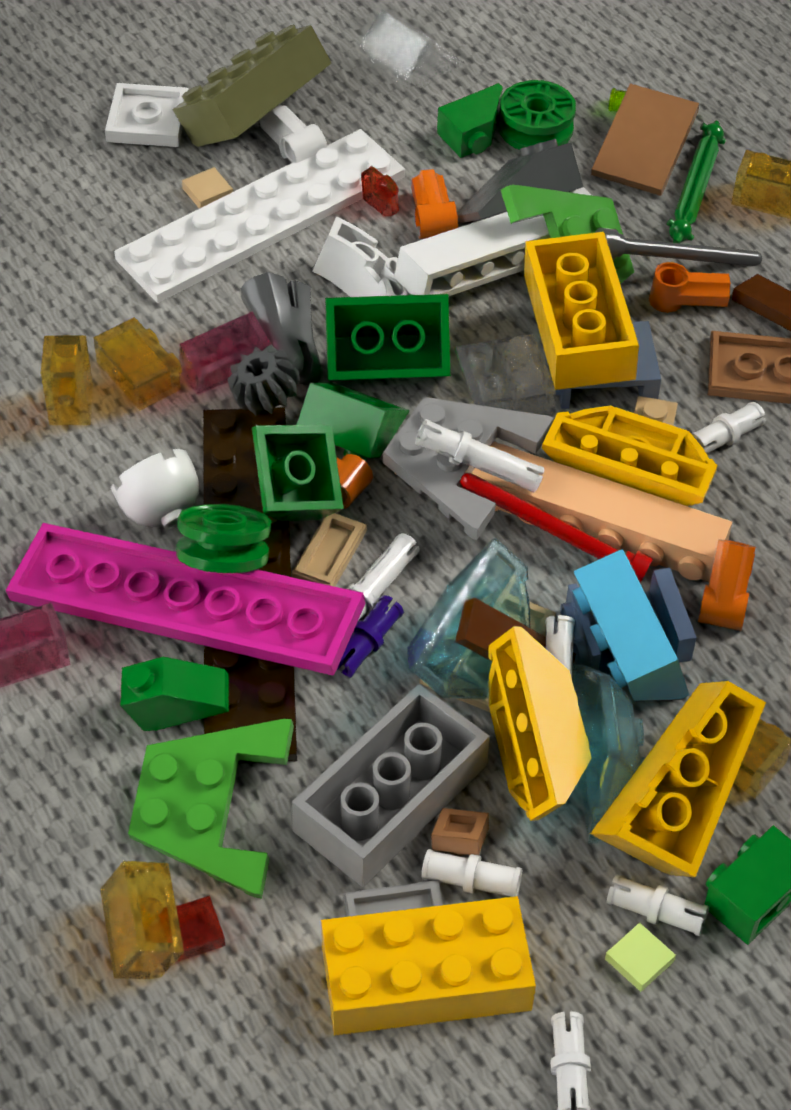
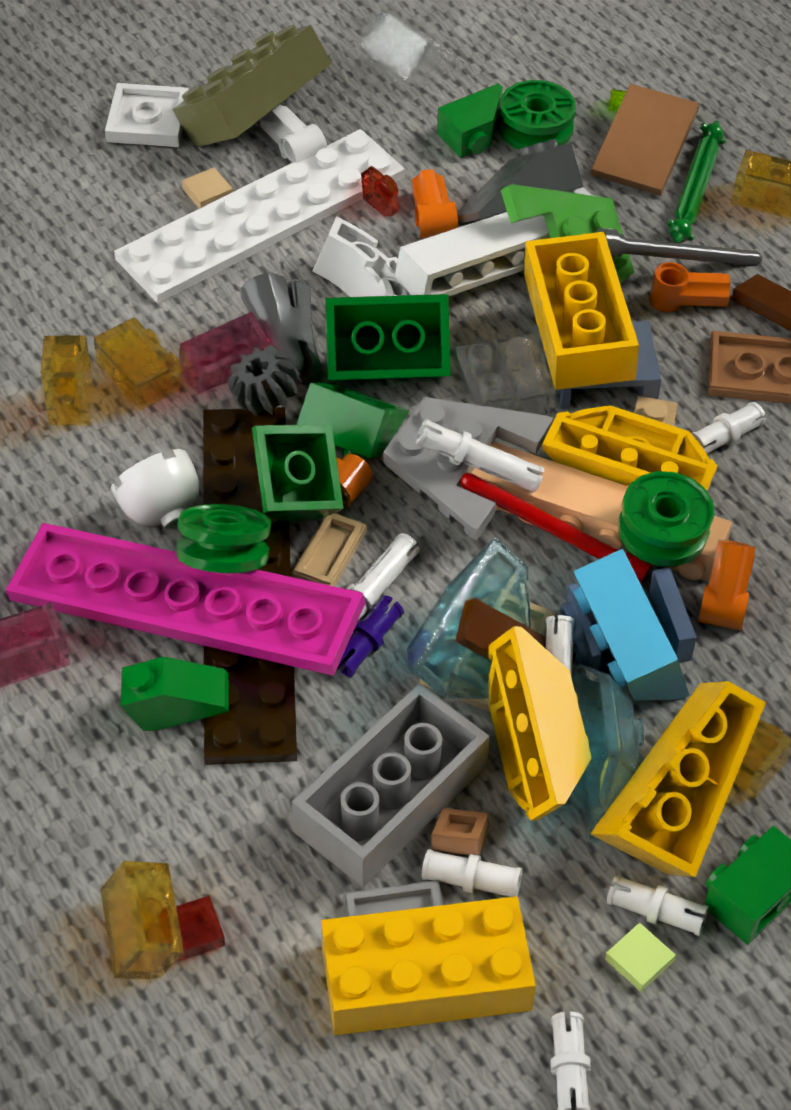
bright green wing [128,719,294,899] -> none
none -> green wheel [618,471,715,567]

